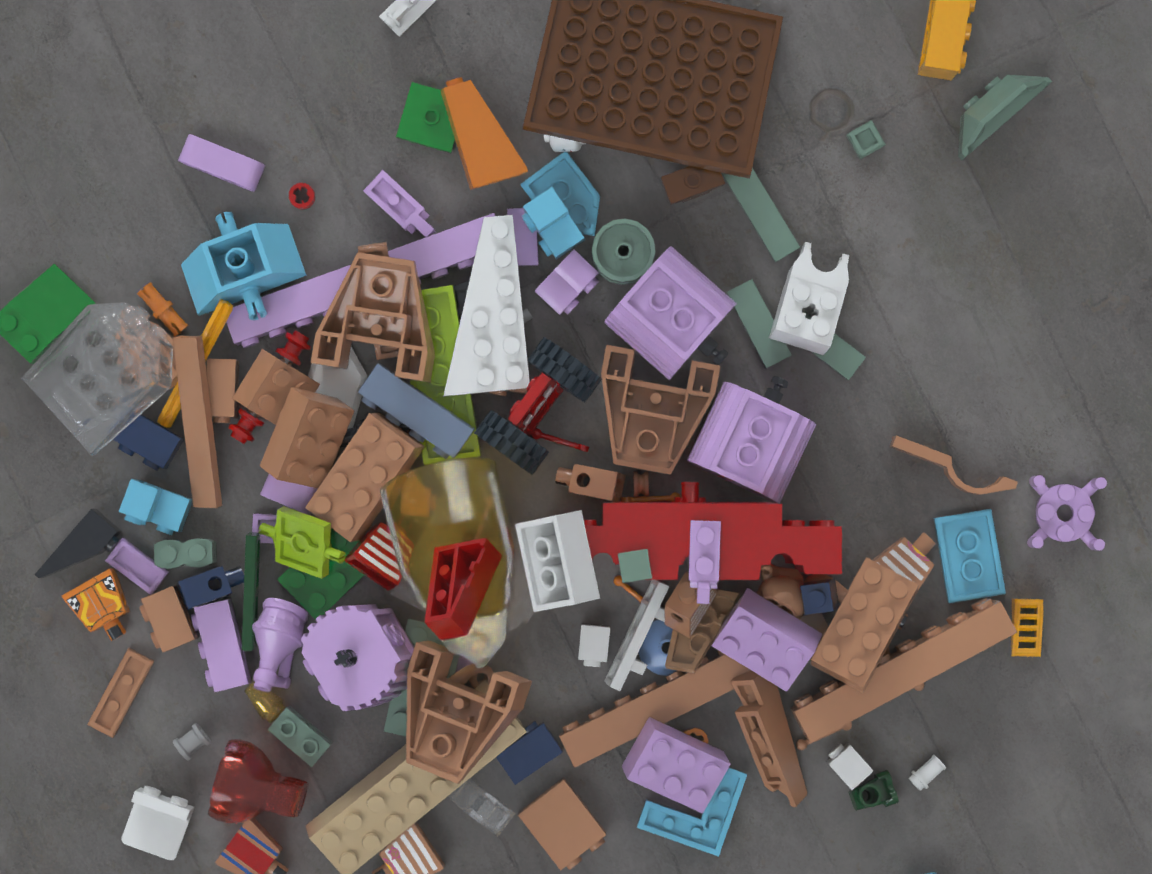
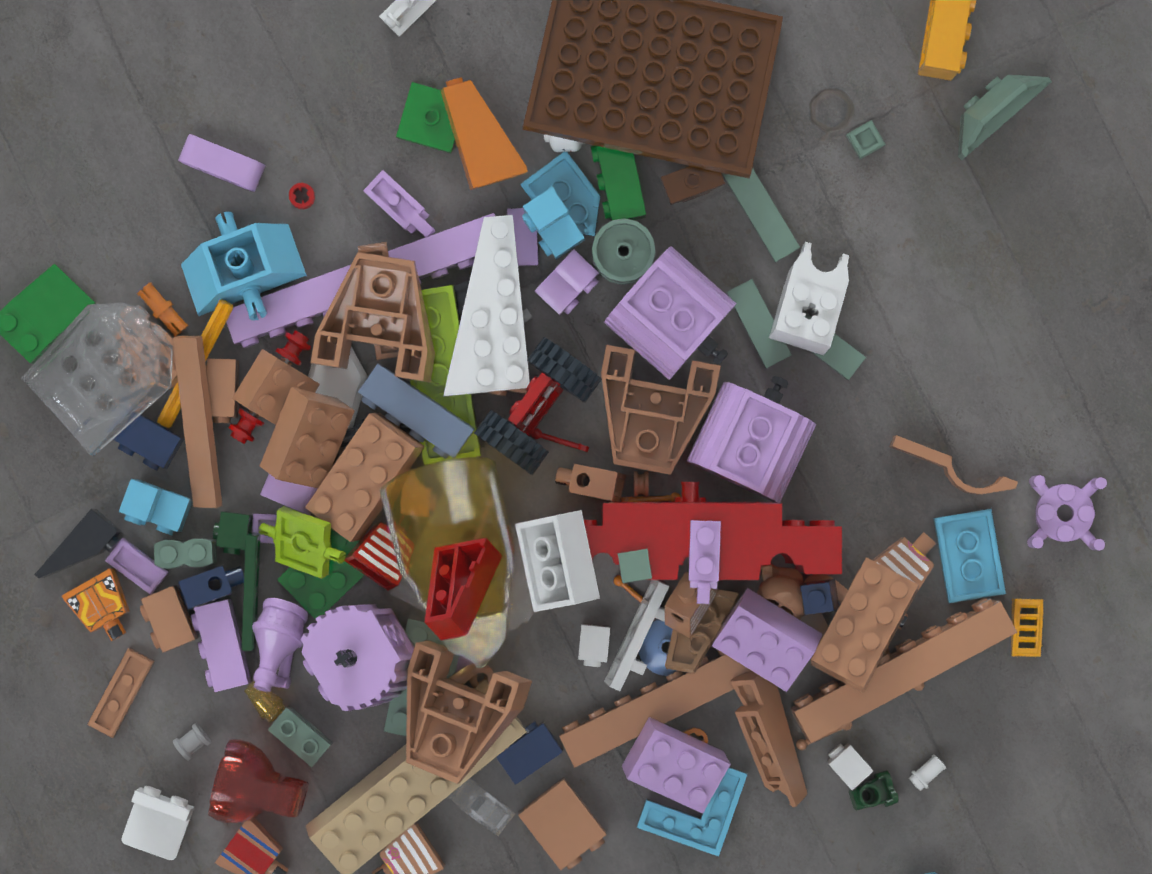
none -> dark green brick [213,512,253,555]
none -> green brick [590,145,646,221]

